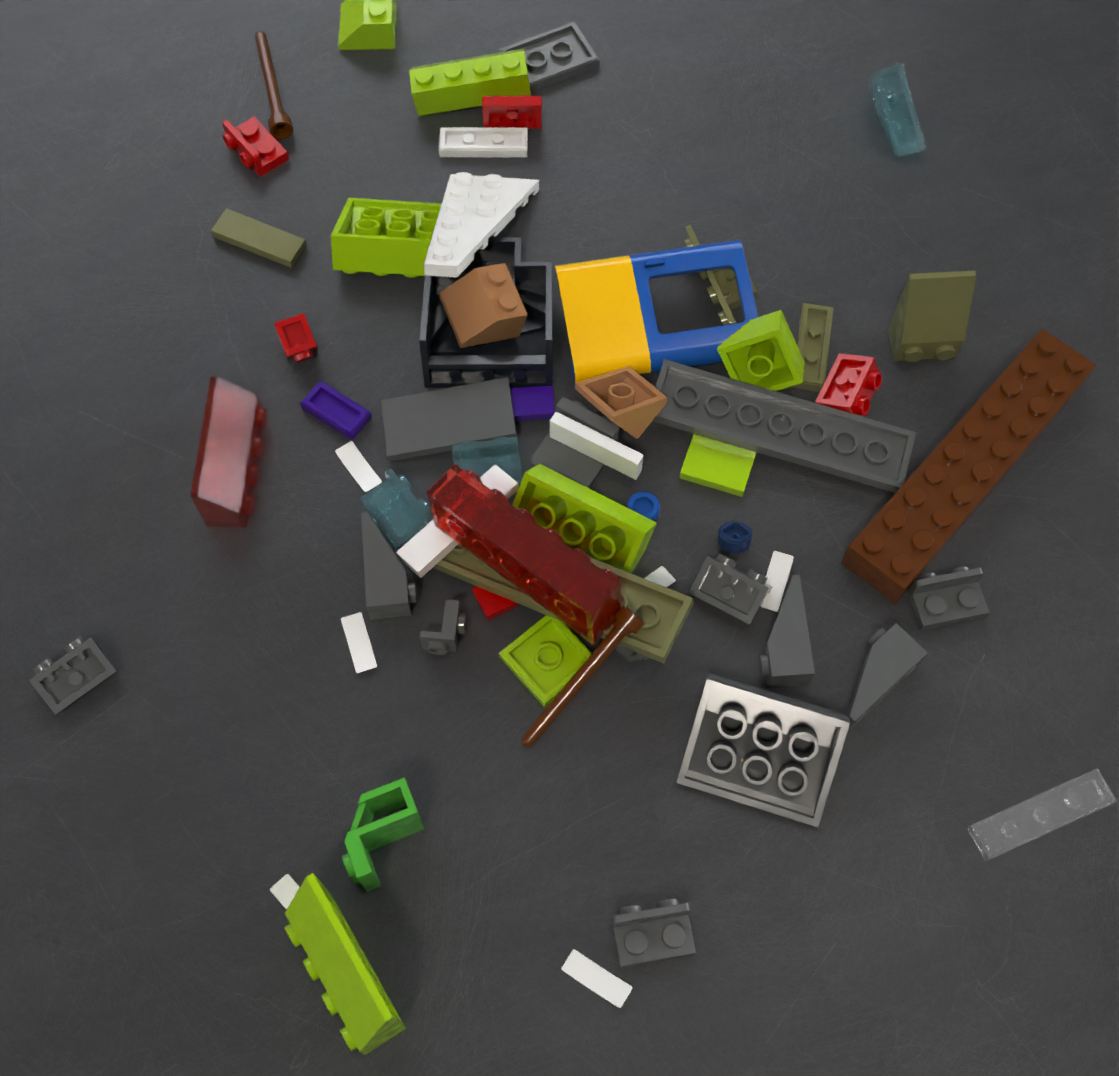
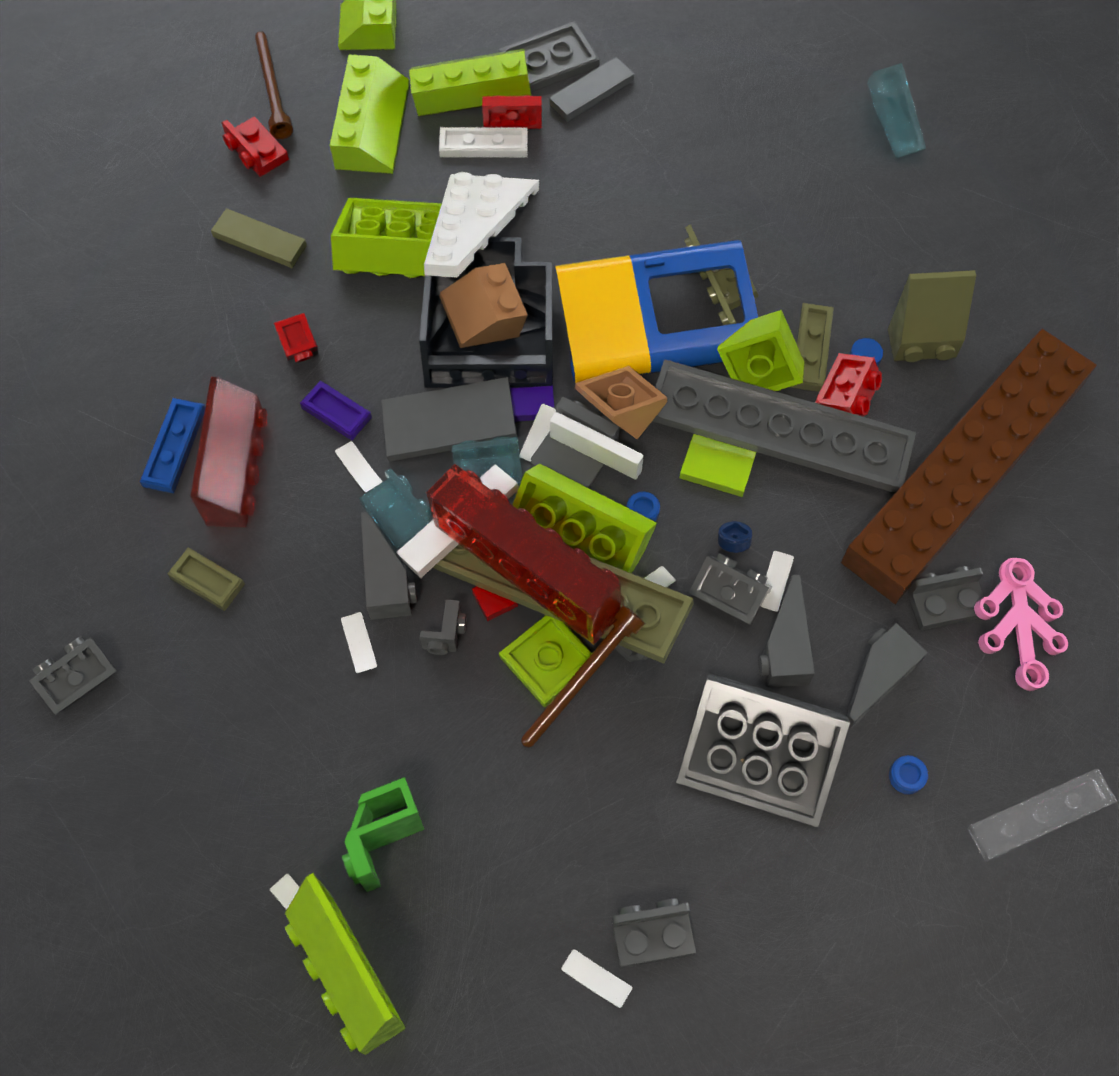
none -> blue tile [140,398,206,493]
none -> olive tile [167,547,245,611]
none -> lime slope [330,54,410,174]
none -> white sticker [519,404,556,462]
none -> tile [549,57,634,122]
none -> blue tile [850,338,883,366]
none -> blue tile [889,755,928,794]
none -> bright pink plant [974,558,1068,691]

